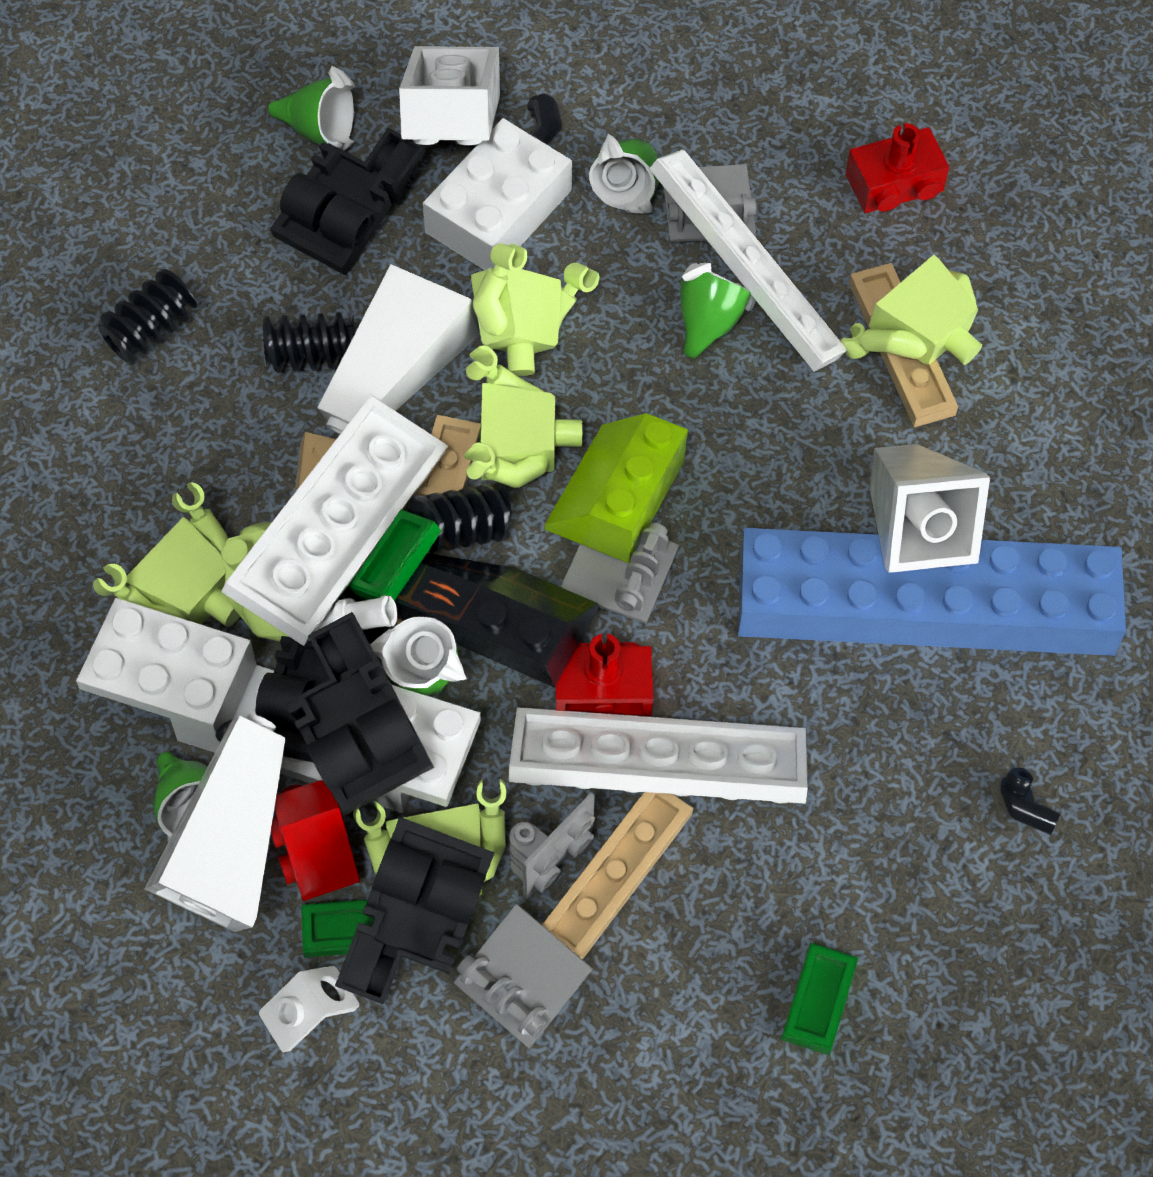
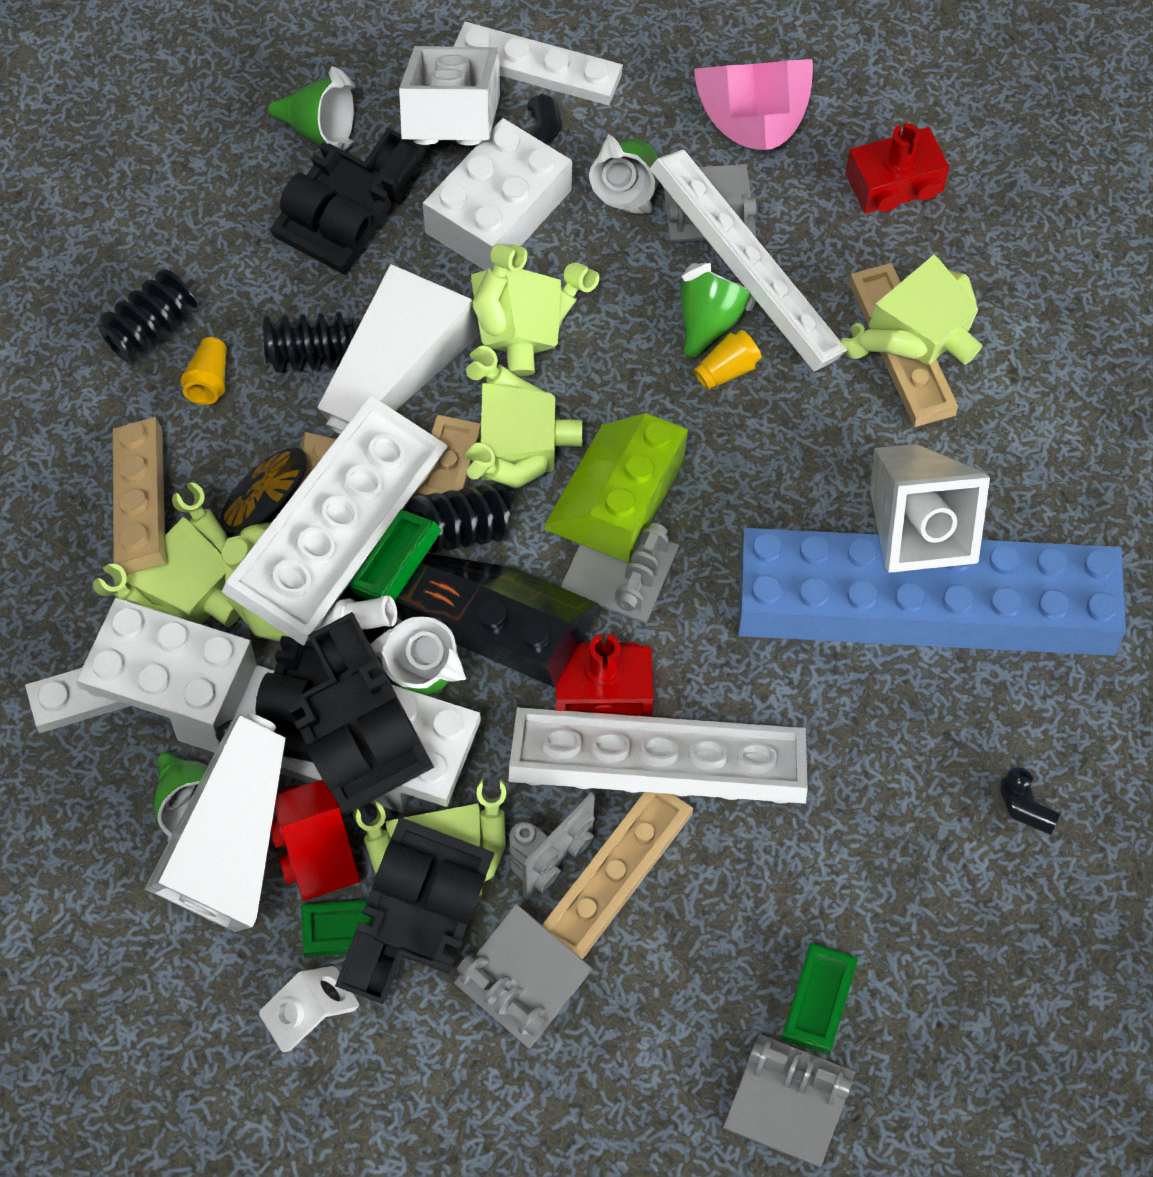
none -> white plate [25,668,130,733]
none -> tan plate [113,417,166,574]
none -> yellow cone [180,337,227,405]
none -> shield [220,447,308,533]
none -> white plate [454,22,623,105]
none -> yellow cone [693,330,762,391]
none -> bright pink brick [694,59,813,150]
none -> light grey hinge [723,1034,856,1168]

